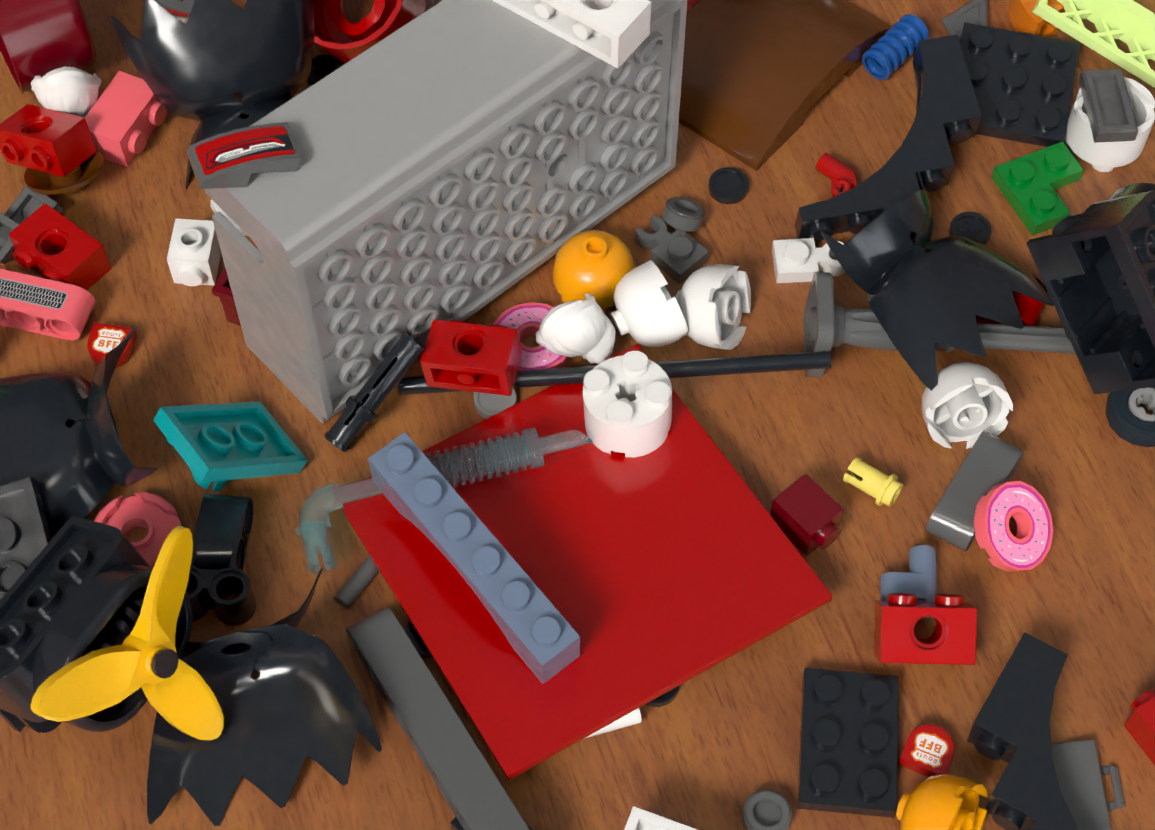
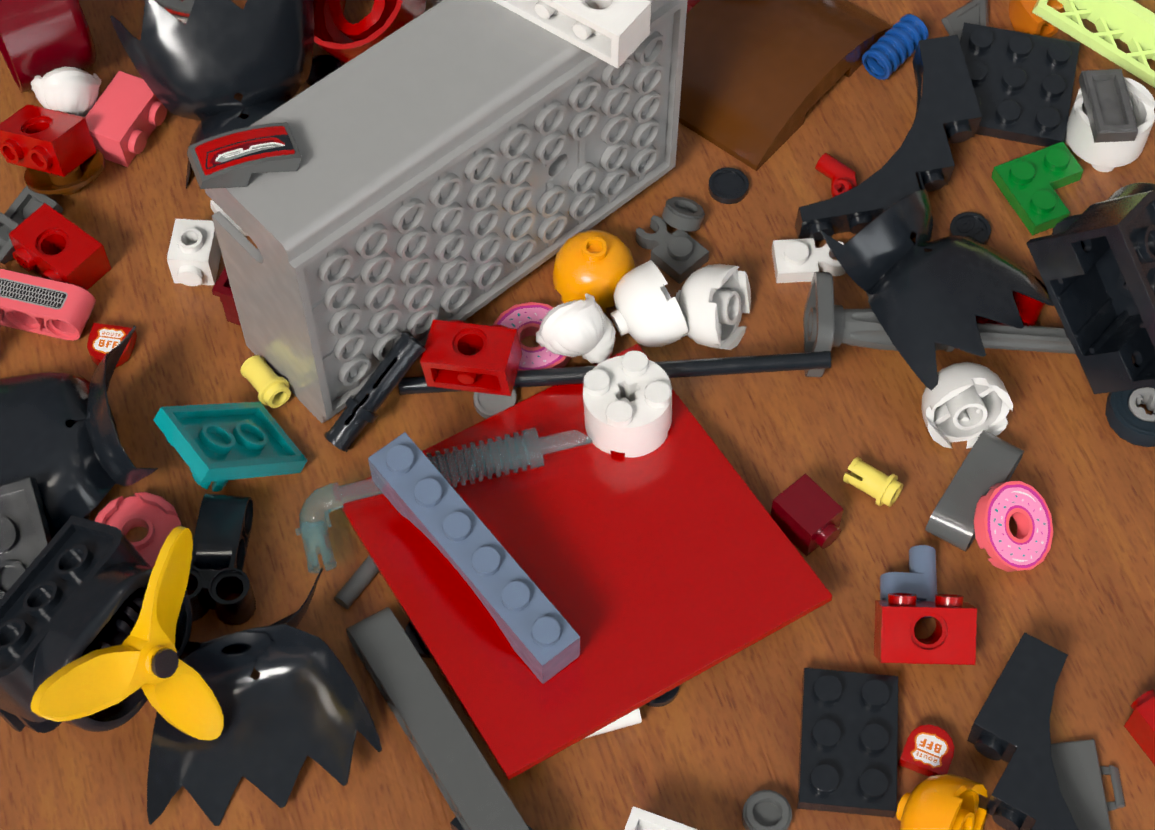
none -> light yellow pin [240,355,291,408]

